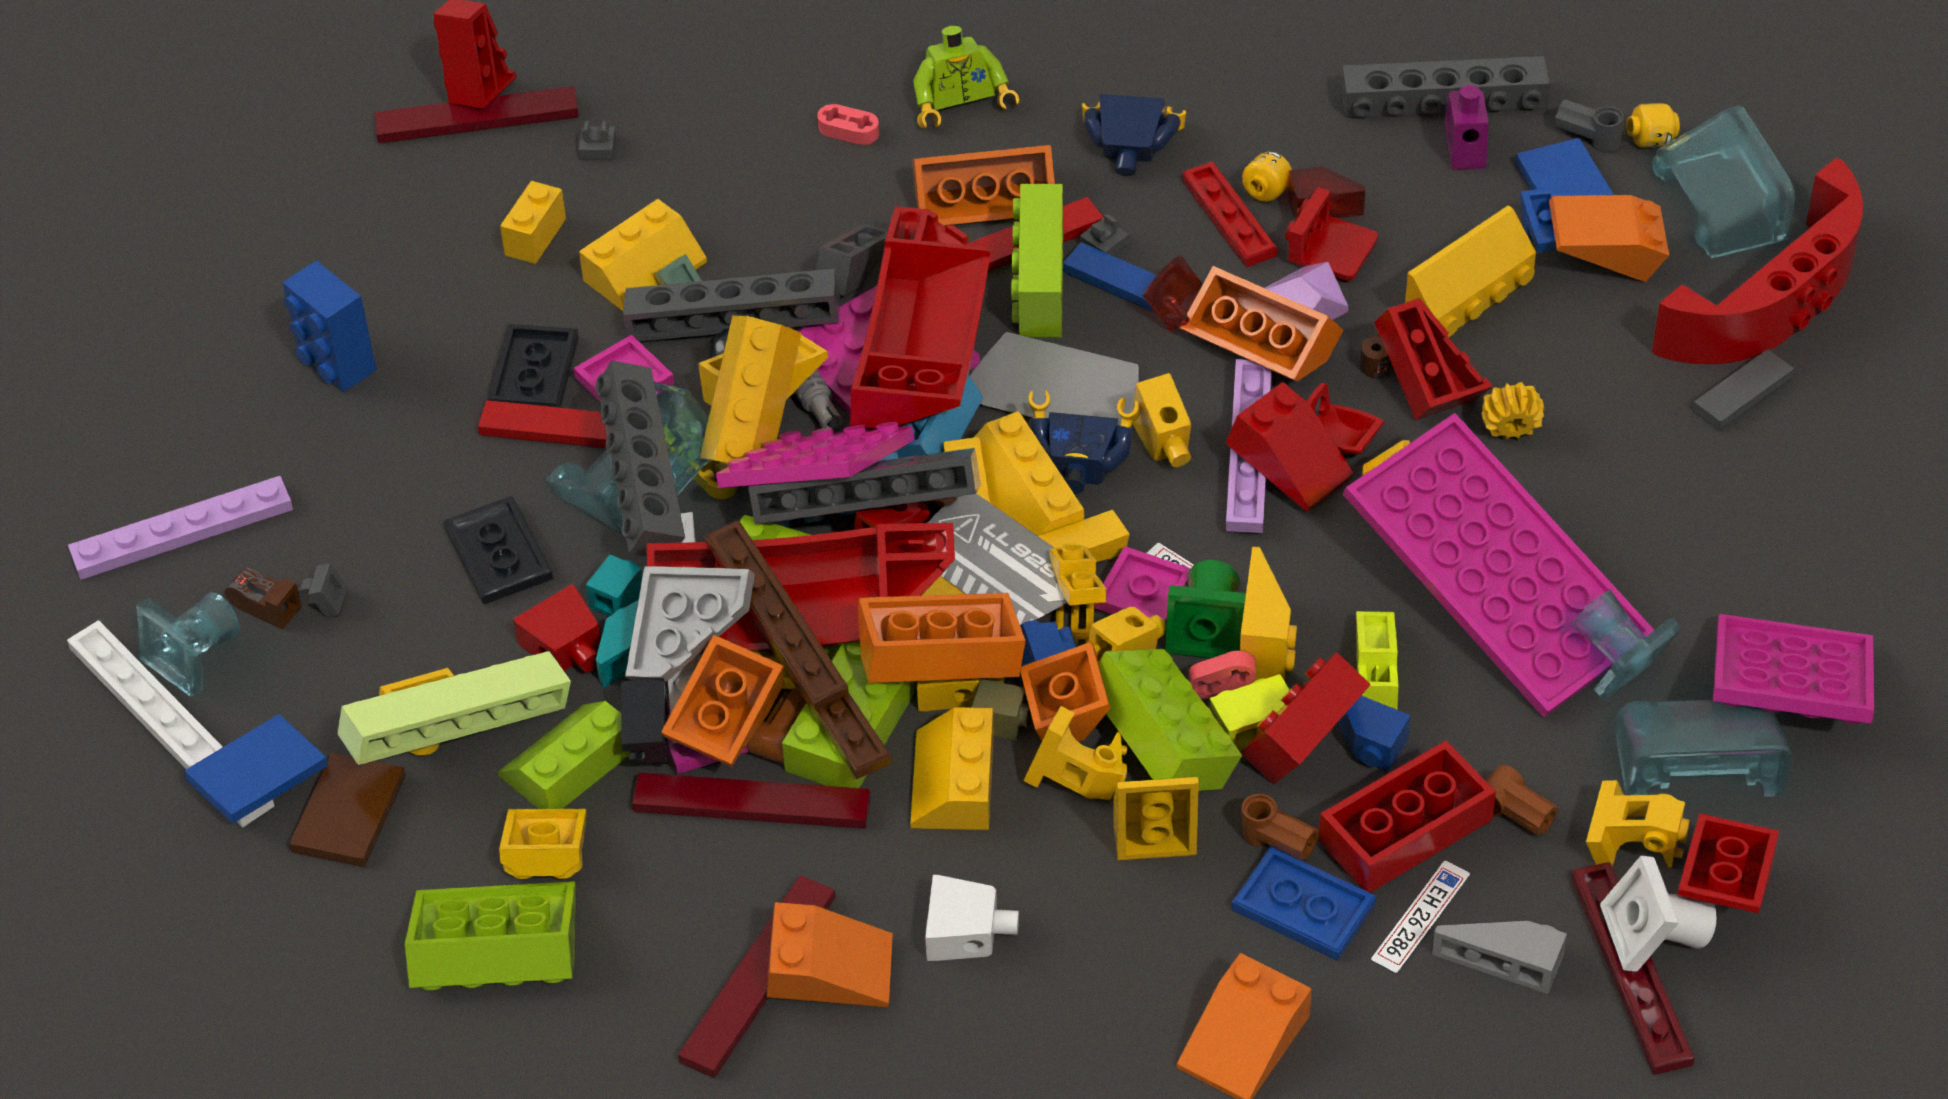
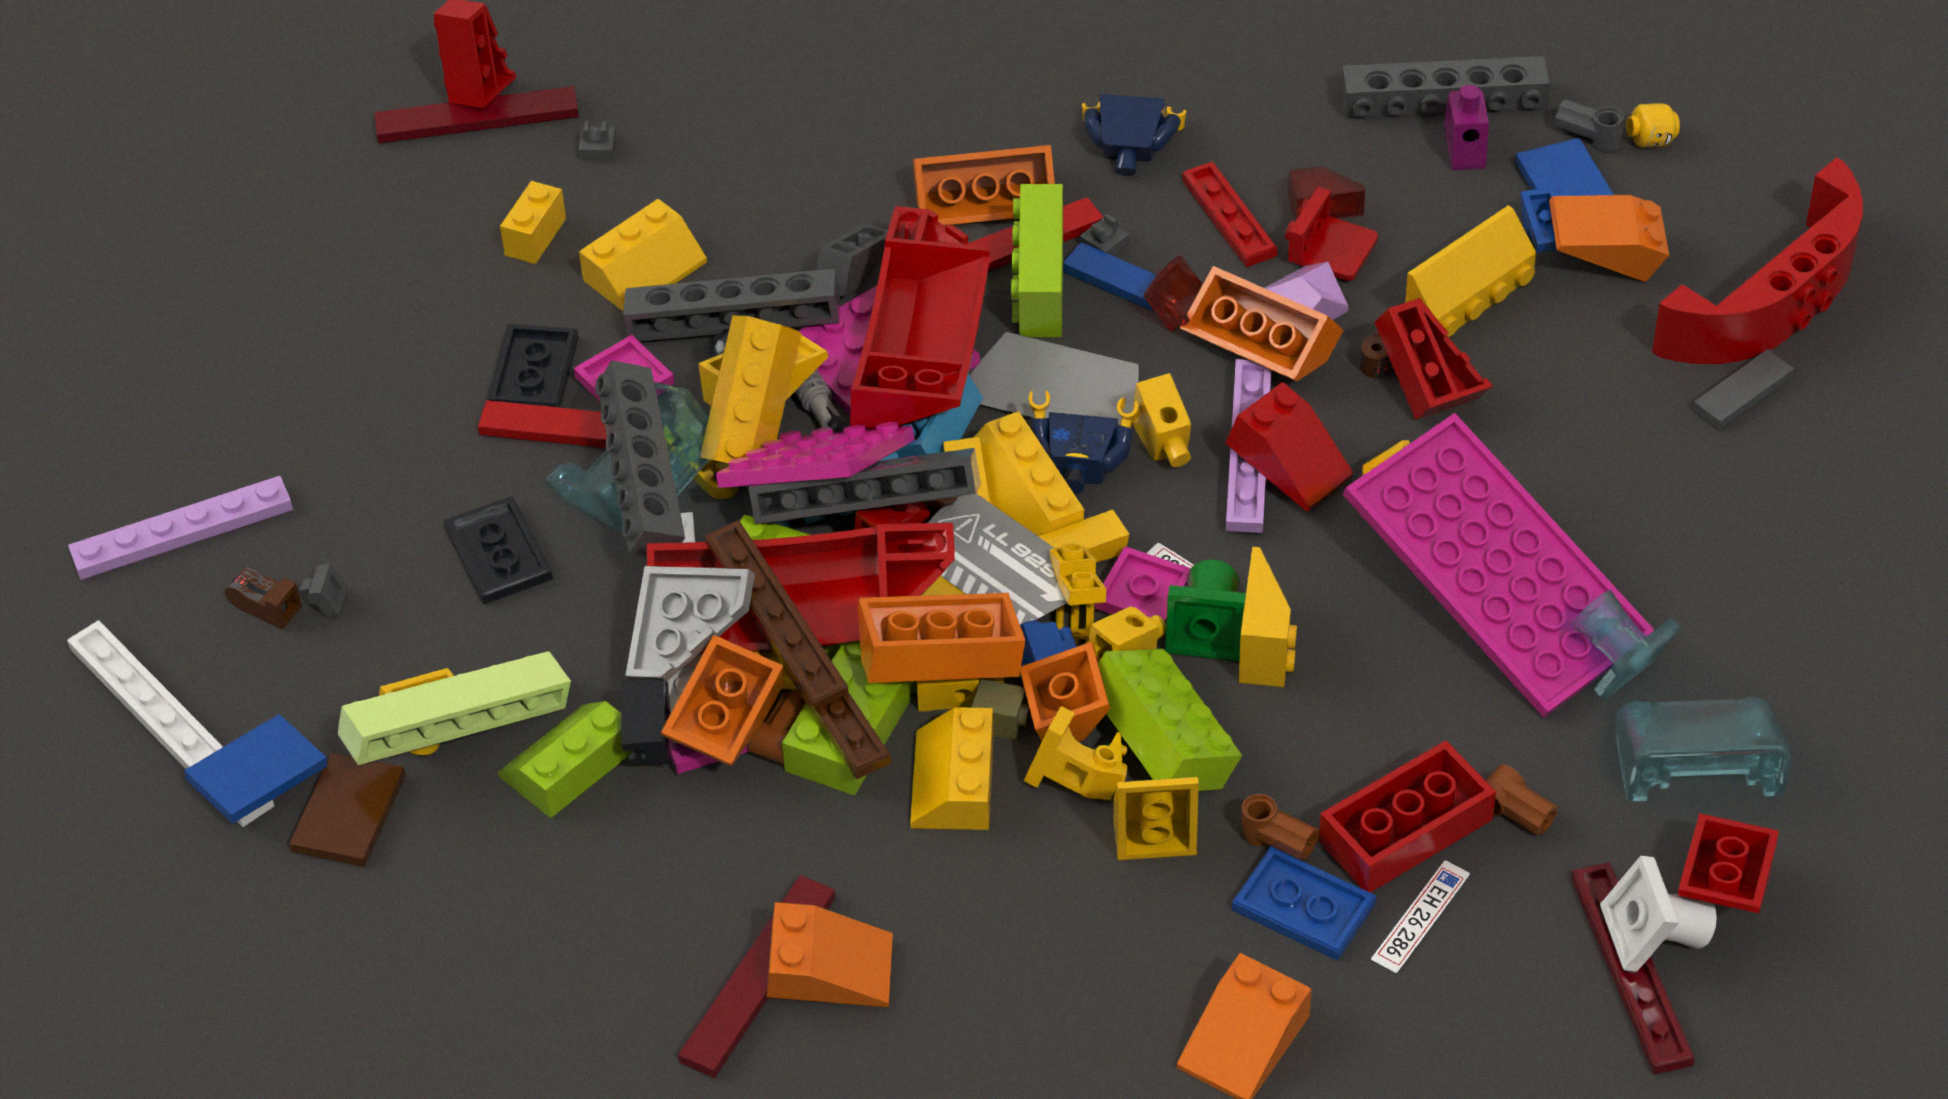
clear light blue plant [137,592,240,697] -> none
blue brick [282,260,376,392] -> none
lime slope [405,881,576,990] -> none
yellow slope [499,809,587,879] -> none
red torso [513,584,601,672] -> none
teal brick [586,554,643,617] -> none
teal slope [596,600,638,688] -> none
dark red tile [632,773,871,829] -> none
sand green plate [654,254,702,285] -> none
coral beam [817,104,879,145] -> none
lime torso [913,26,1019,129] -> none
white torso [925,875,1019,961] -> none
coral beam [1188,651,1256,699] -> none
neon yellow brick [1209,674,1289,751] -> none
red wedge [1240,652,1371,785] -> none
yellow head [1242,151,1293,202] -> none
red piece [1306,382,1384,455] -> none
blue slope [1338,695,1411,772] -> none
neon yellow slope [1356,611,1399,710] -> none
light grey slope [1432,921,1567,994] -> none
yellow gear [1481,382,1545,440] -> none
yellow tile [1586,780,1690,868] -> none
clear light blue windscreen [1652,105,1795,259] -> none
dark pink plate [1712,614,1874,724] -> none

